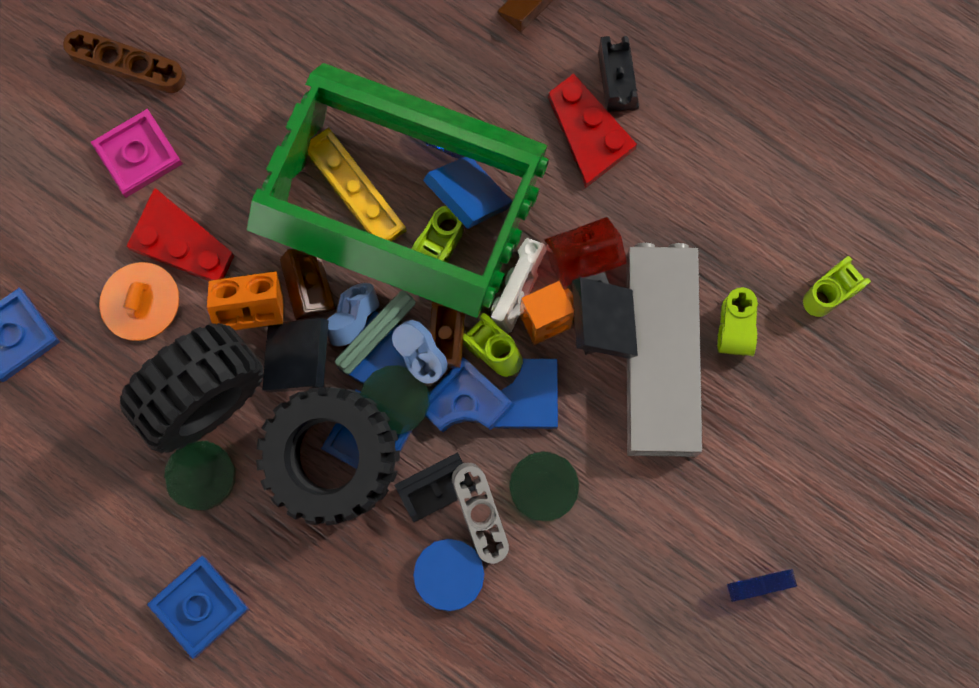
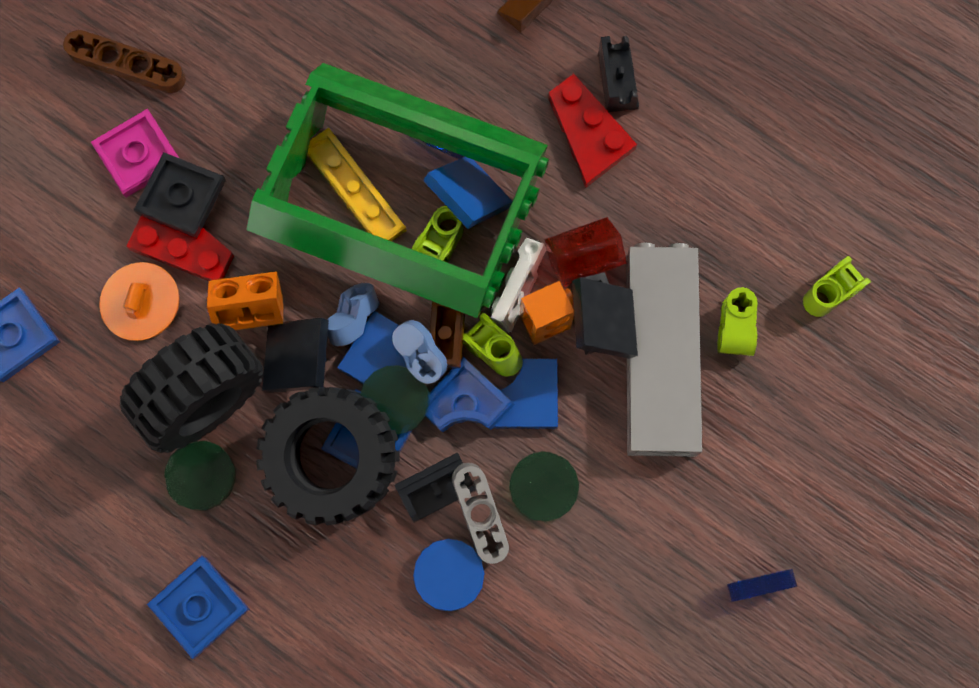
reddish brown slope [280,249,335,320] -> none
sand green axle [335,290,416,374] -> none
none -> black tile [134,152,226,238]

